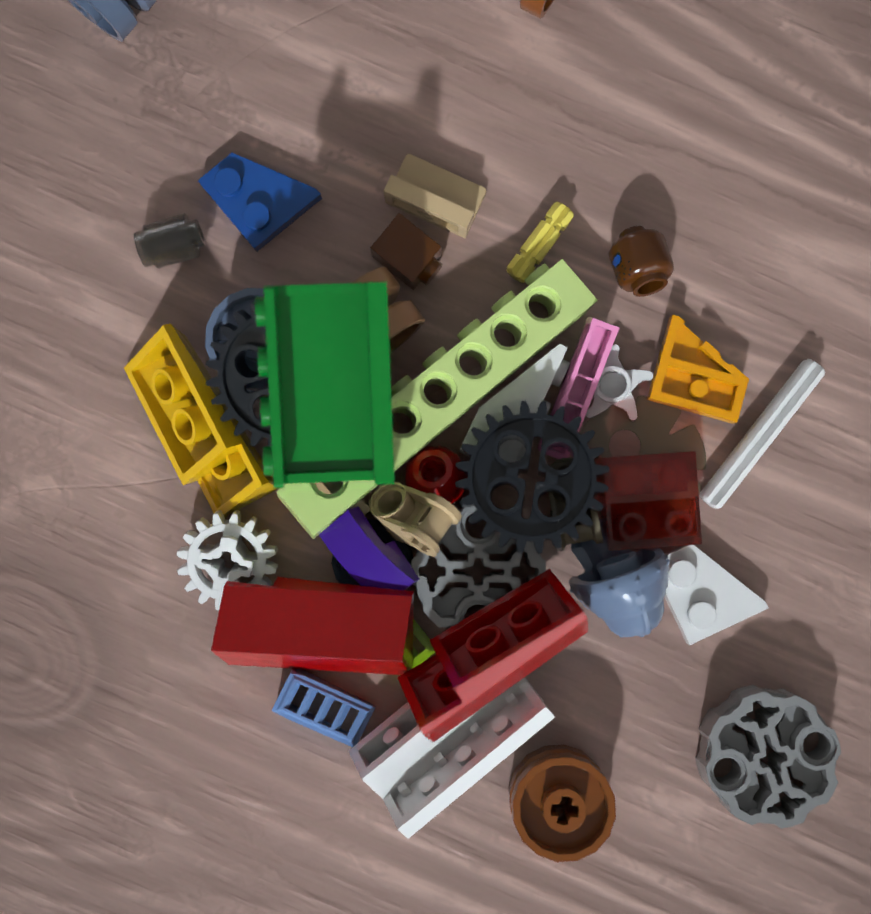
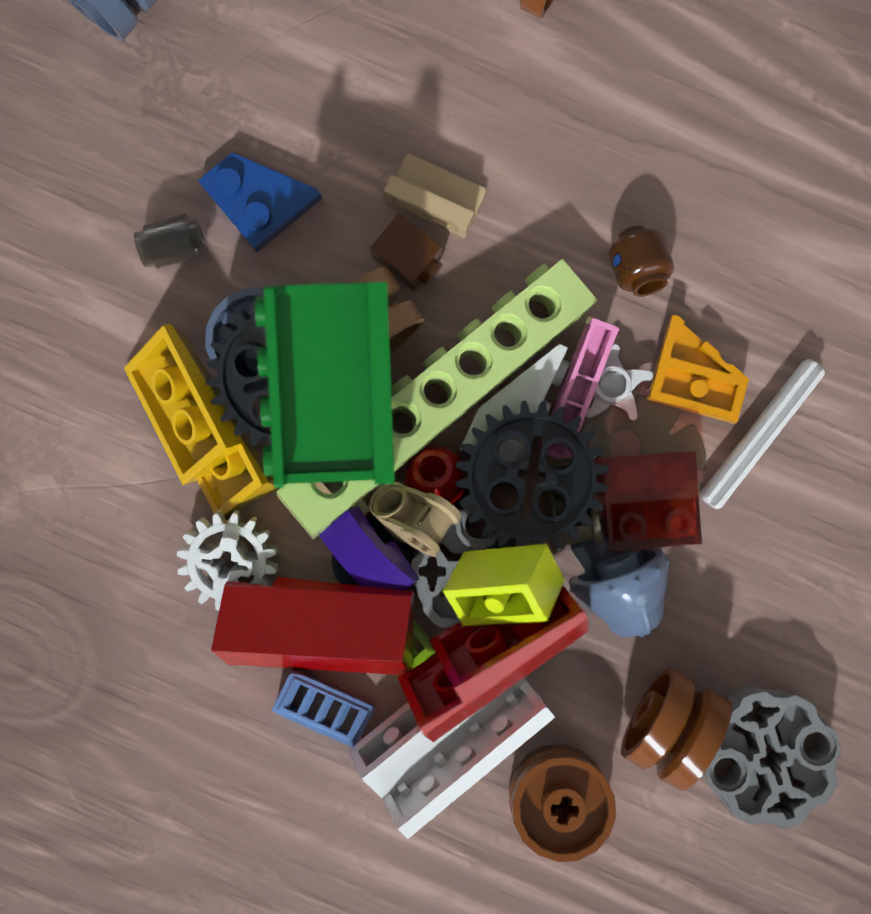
light yellow axle [506,202,574,283] -> none
white wing [665,543,769,645] -> none
none -> neon yellow brick [443,544,565,626]
none -> dark orange wheel [621,666,732,791]

